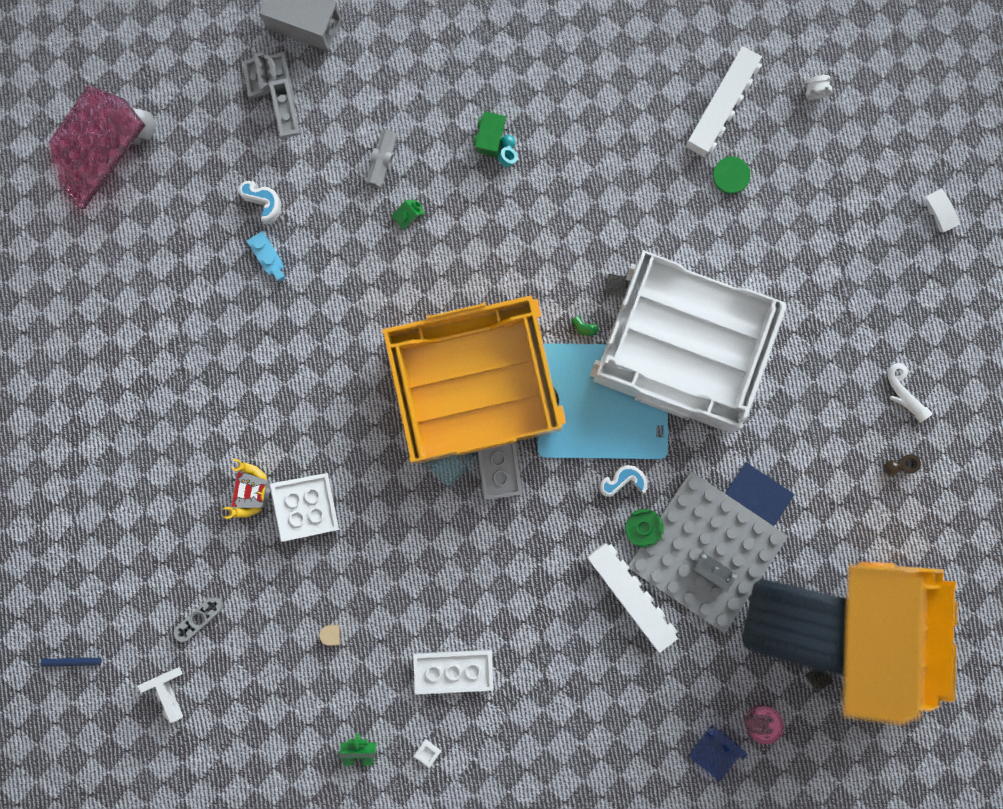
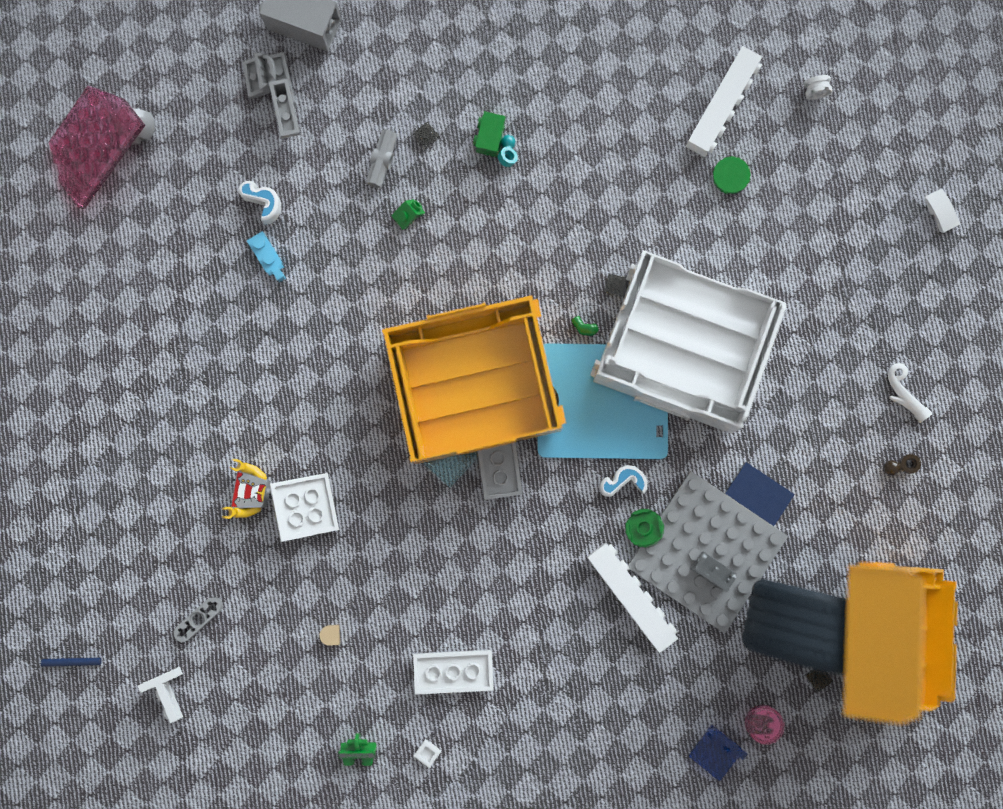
none -> clear smoke plate [413,122,440,149]

